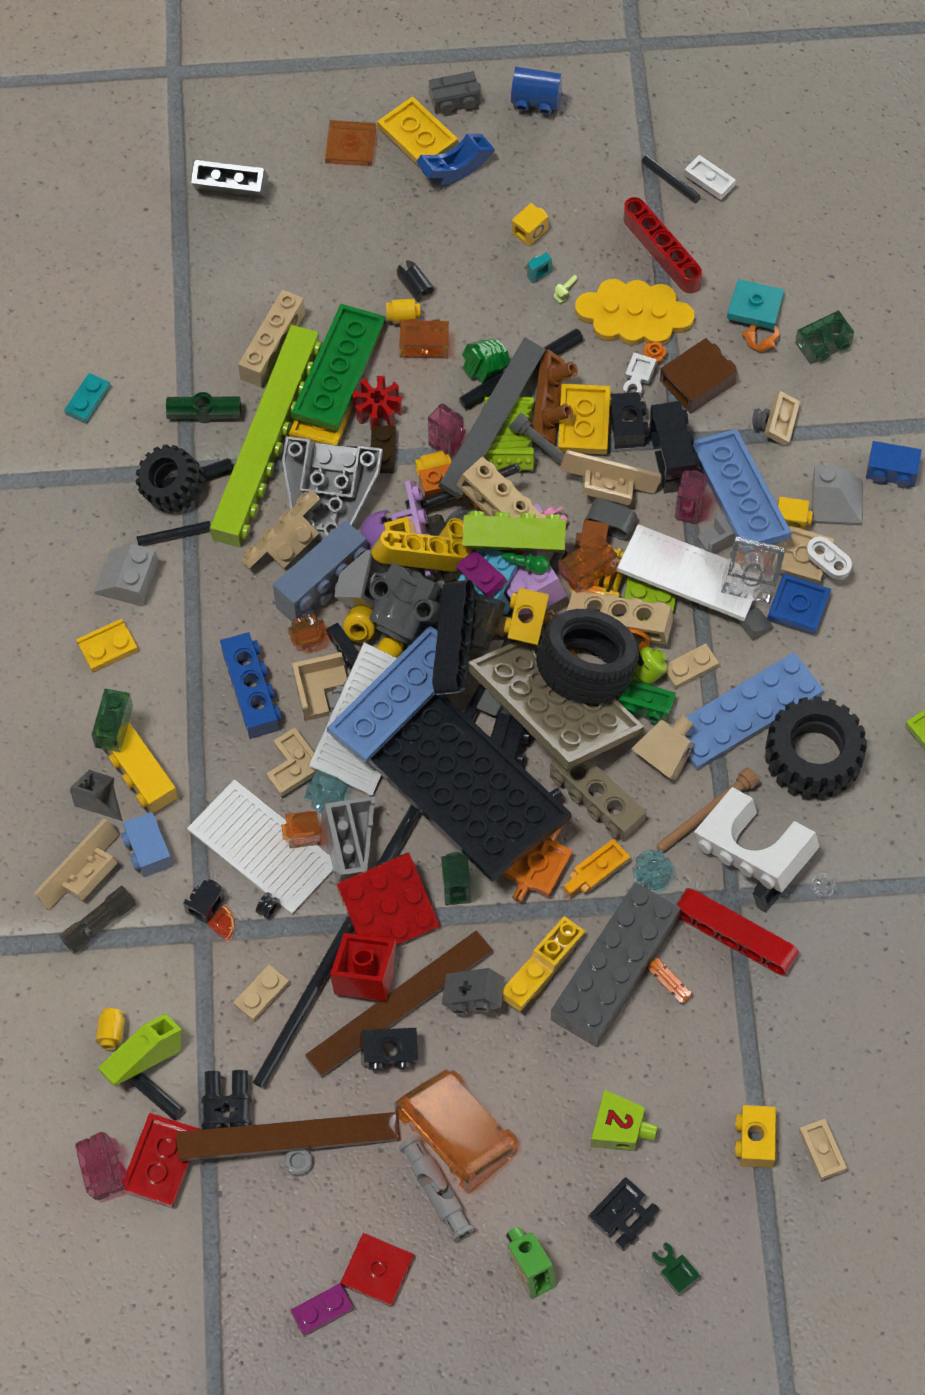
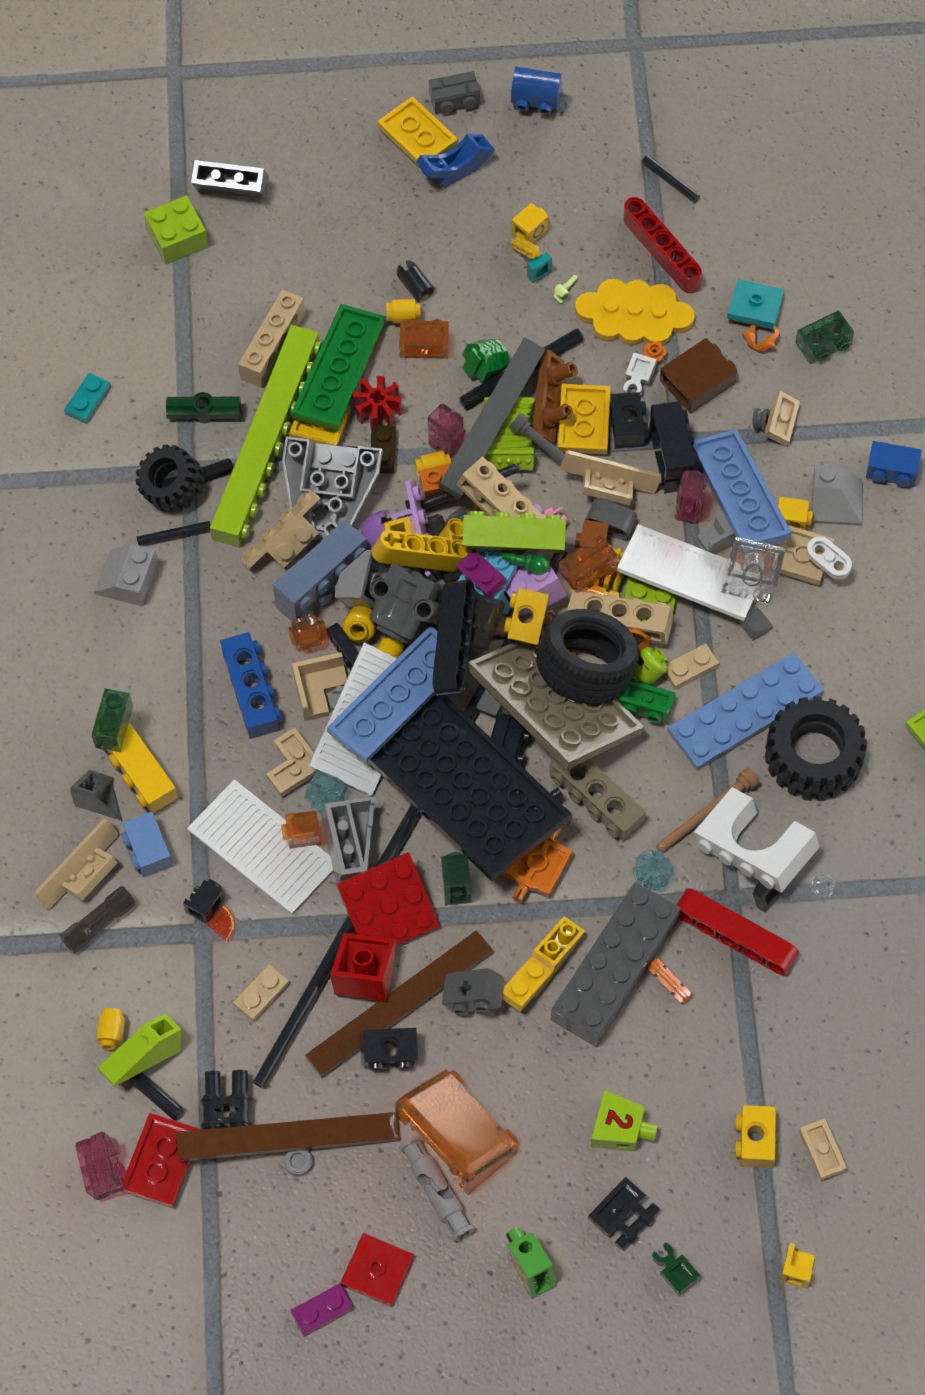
yellow plate [76,618,138,673] -> none
black bush [255,892,280,919] -> none
clear orange plate [325,120,376,166] -> none
light orange hinge [563,838,631,899] -> none
tan torso [632,714,695,781] -> none
white plate [684,155,736,200] -> none
blue plate [767,573,831,635] -> none
none -> lime brick [143,195,209,264]
none -> yellow axle [511,236,541,260]
none -> yellow panel [780,1243,815,1289]

